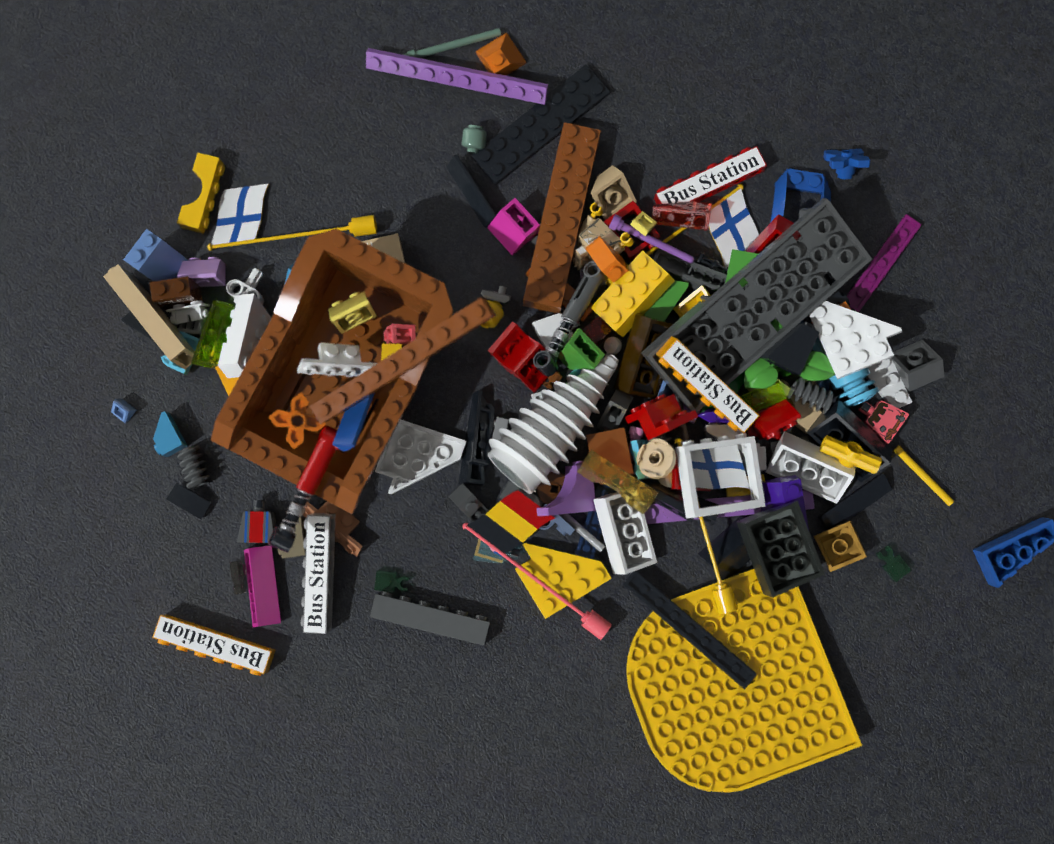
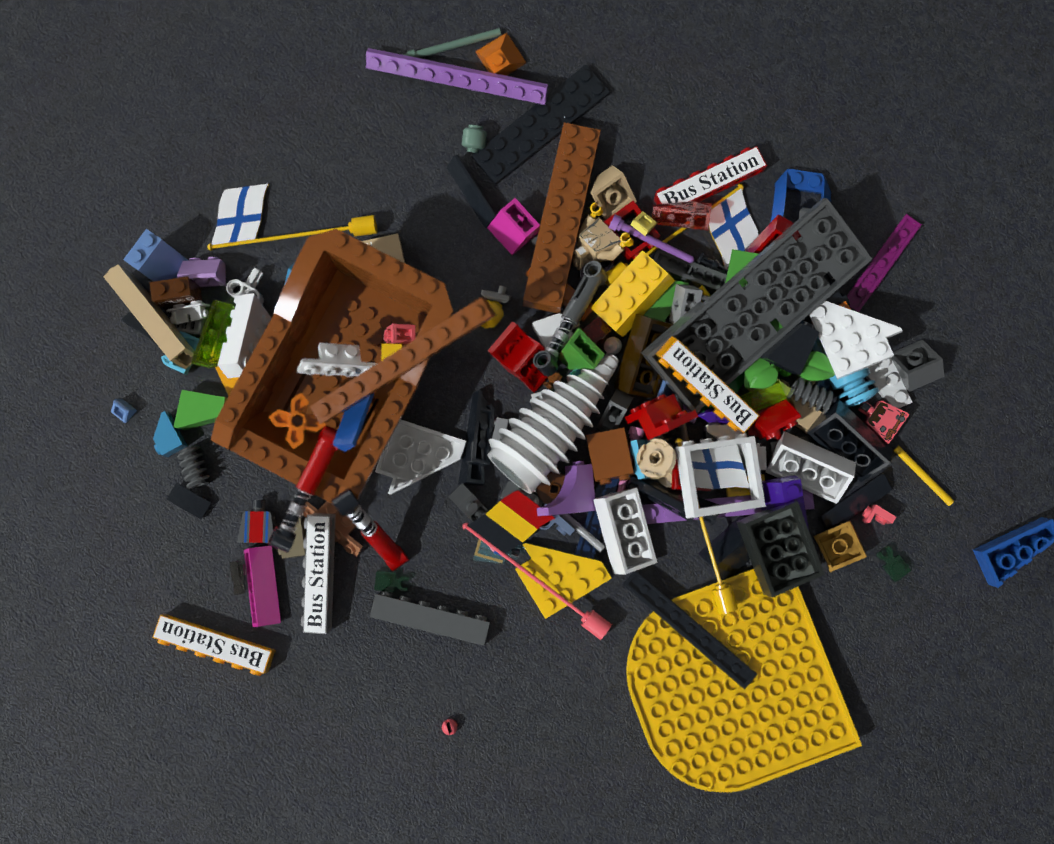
yellow arch [177,153,225,234] -> none
light yellow slope [328,292,377,334] -> none
clear yellow arch [577,450,658,514] -> none
orange slope [586,236,628,283] -> none
yellow piece [819,435,882,474] -> none
blue plant [824,149,870,179] -> none
none -> bright green slope [174,390,227,430]
none -> piece [331,488,409,571]
none -> coral hinge [442,719,458,735]
none -> light grey brick [669,284,703,324]
none -> coral bracket [862,505,896,525]

